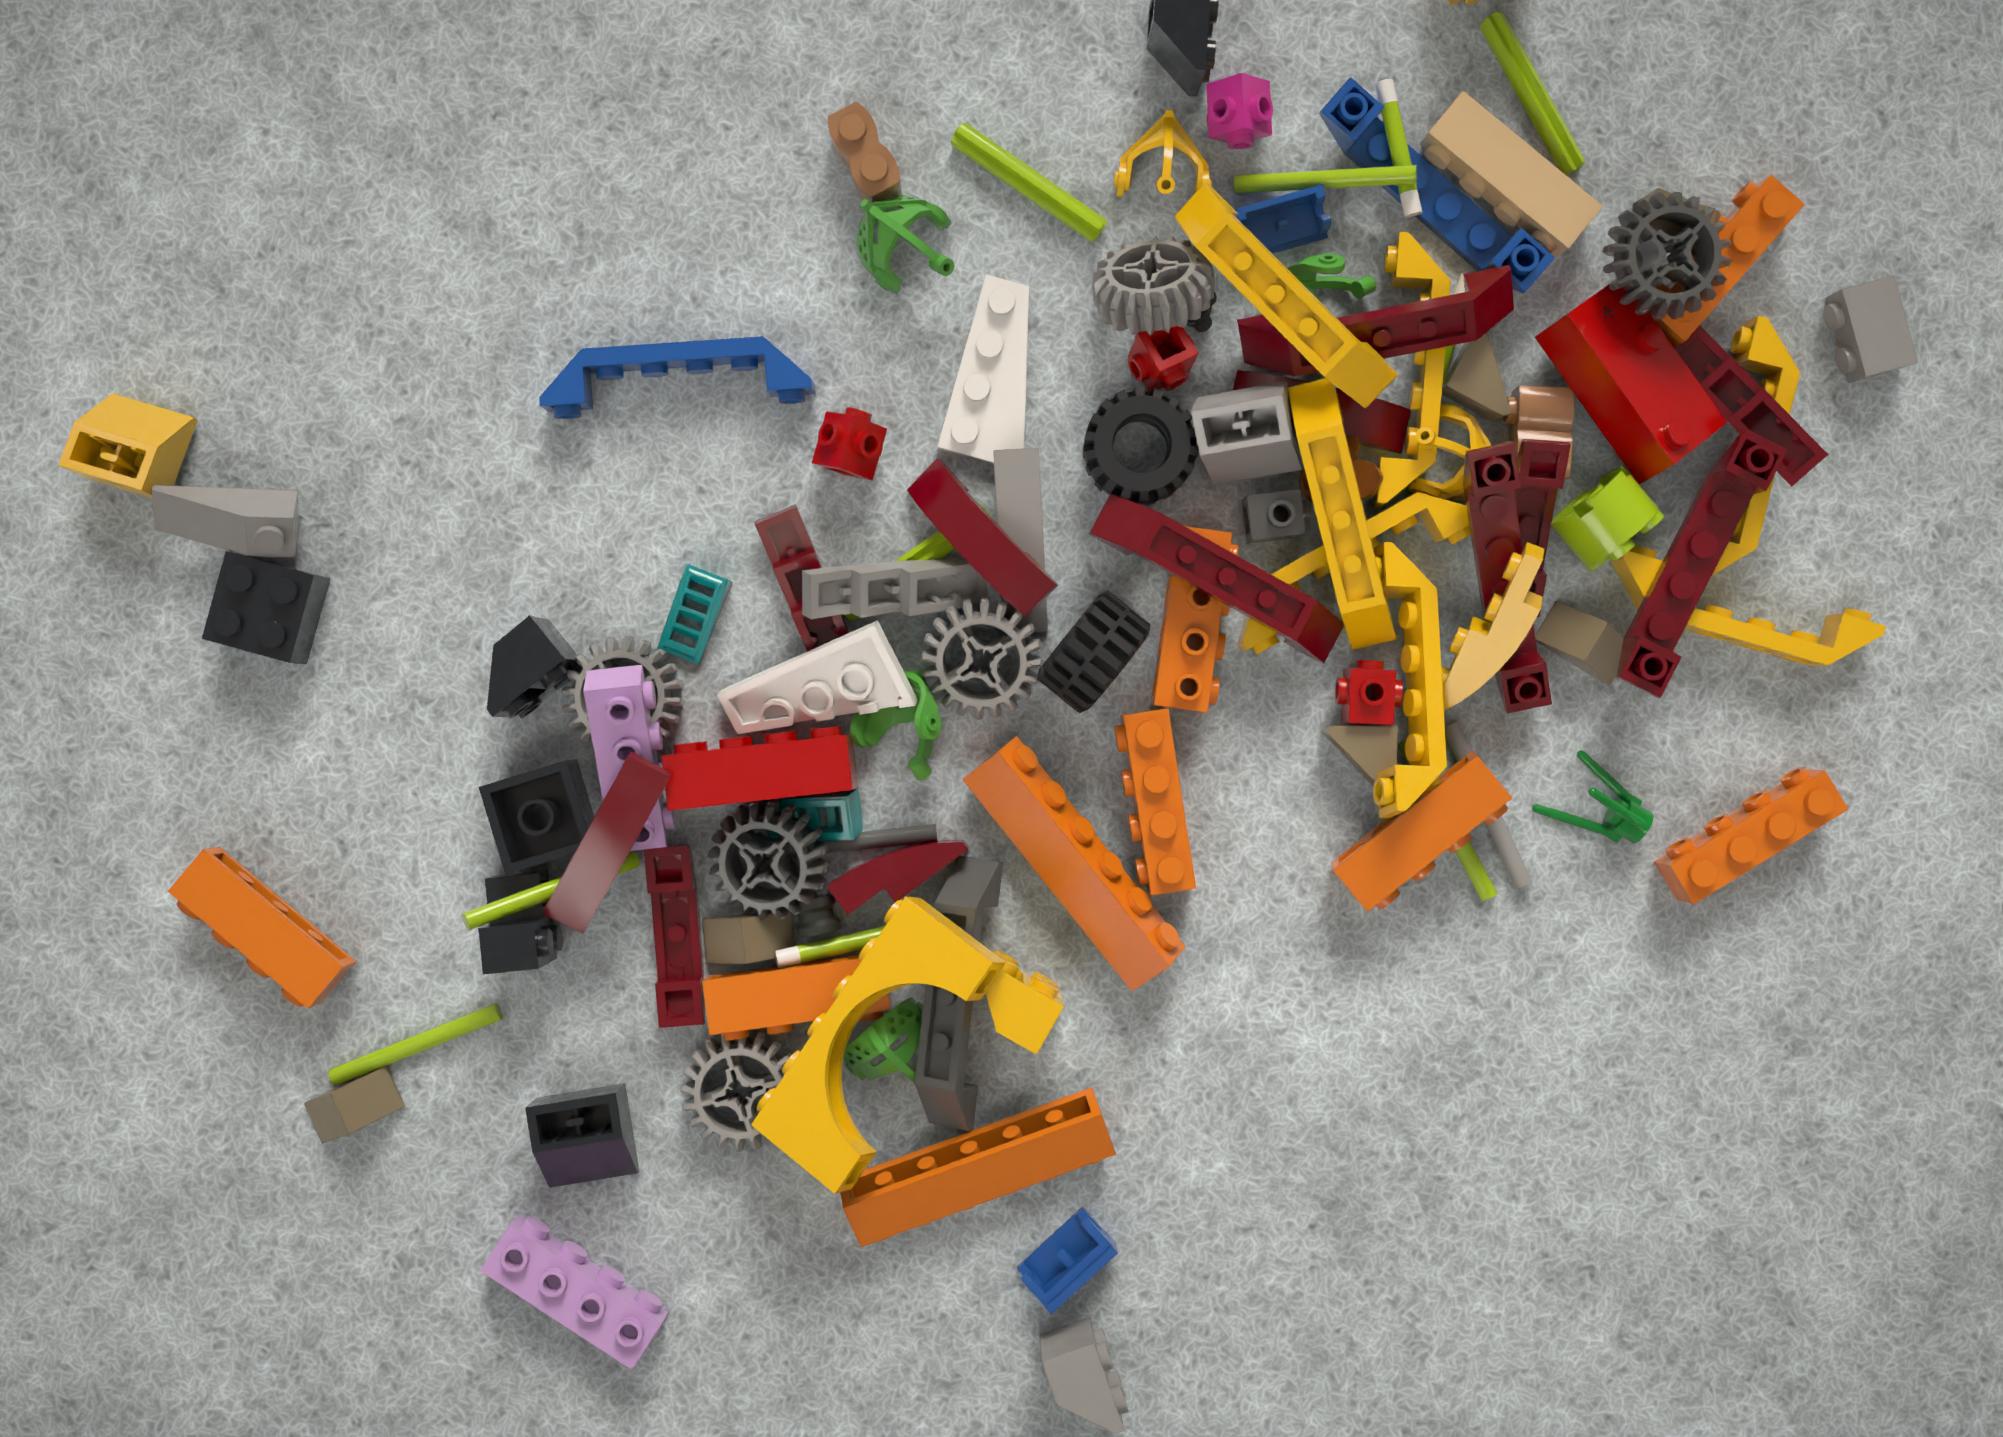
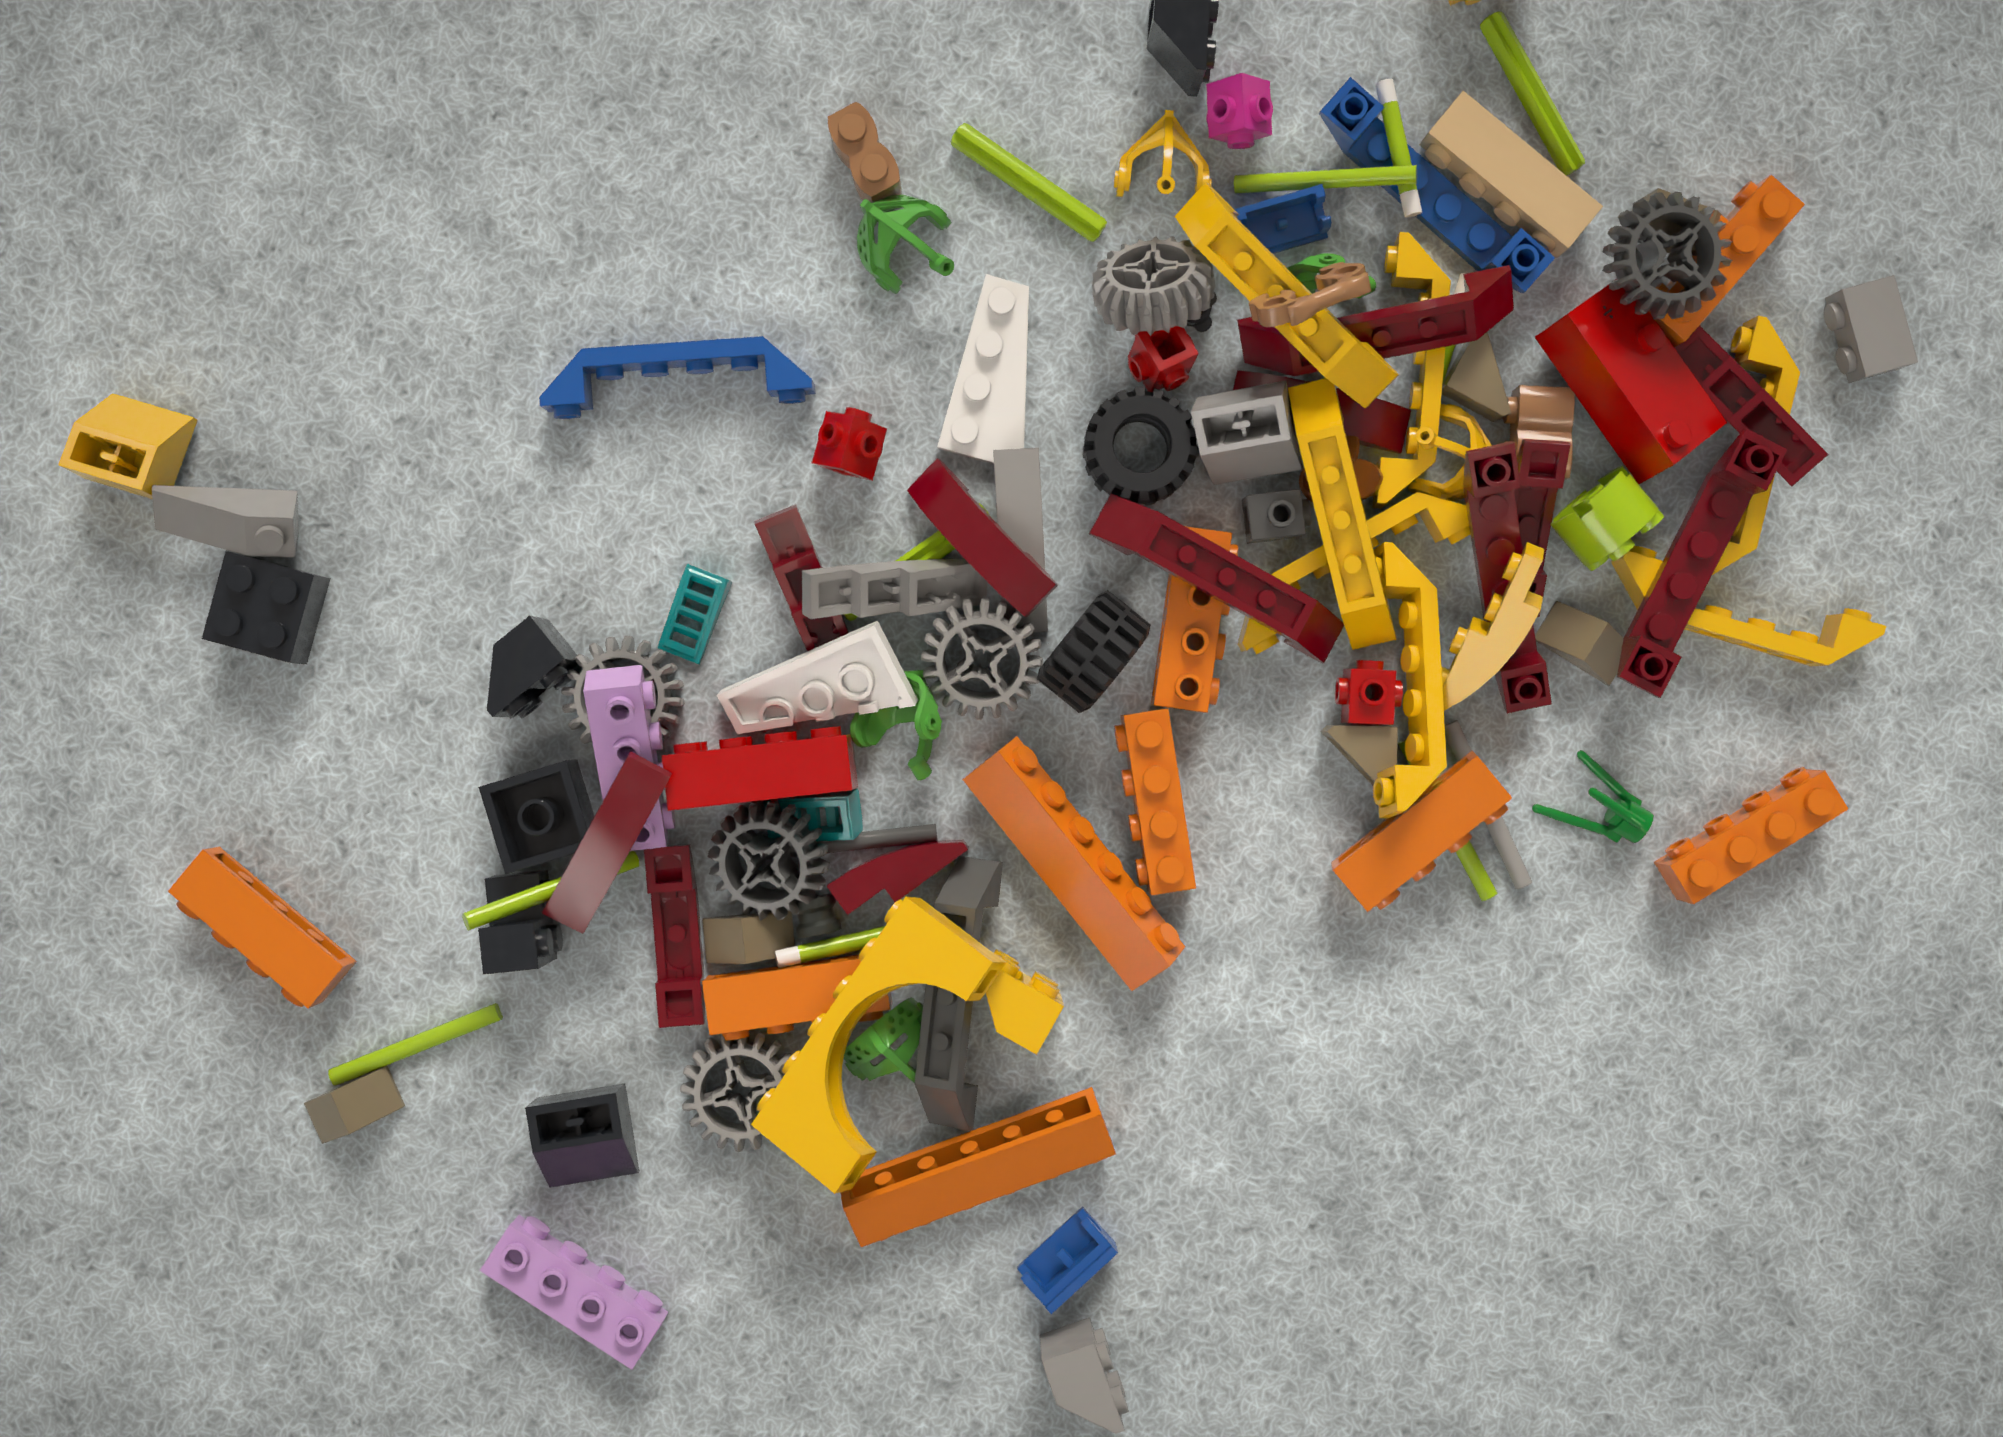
none -> medium nougat helmet [1249,262,1371,327]

